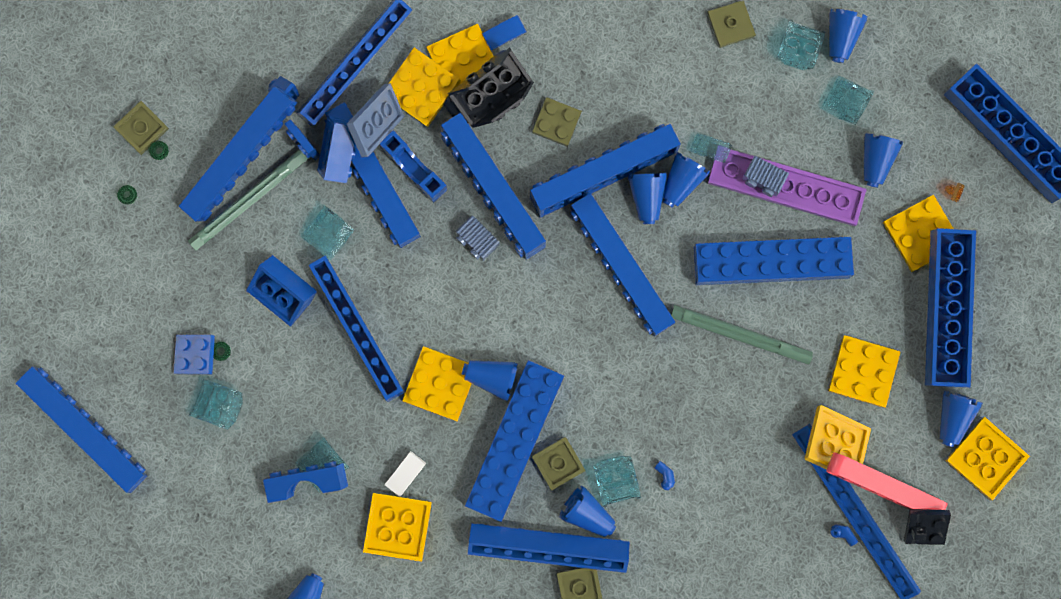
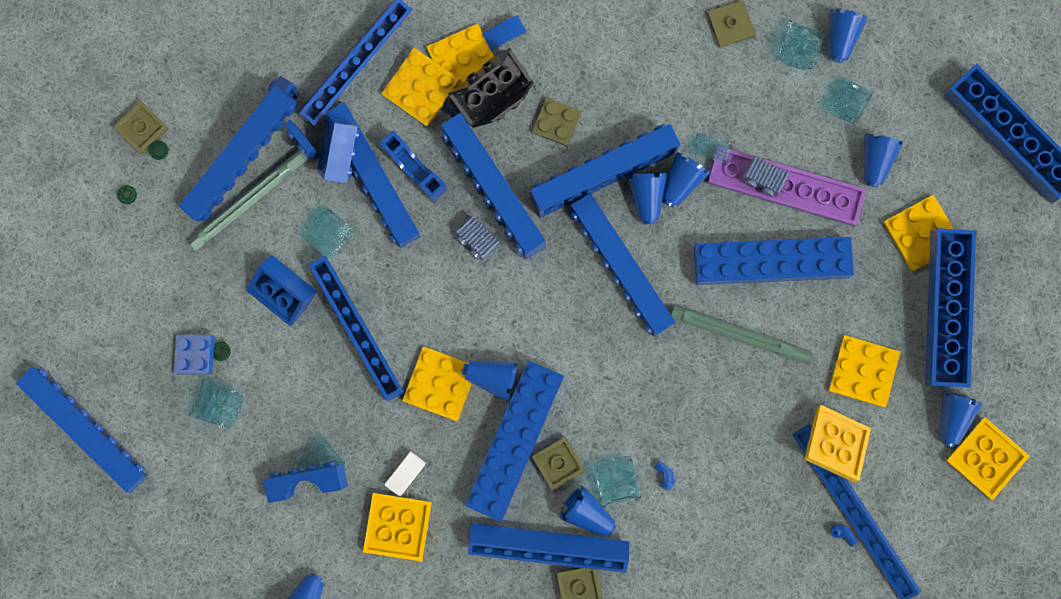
sand blue plate [347,83,404,157] -> none
coral beam [826,452,948,510] -> none
black hinge [904,509,951,545] -> none
clear orange tile [945,182,965,202] -> none

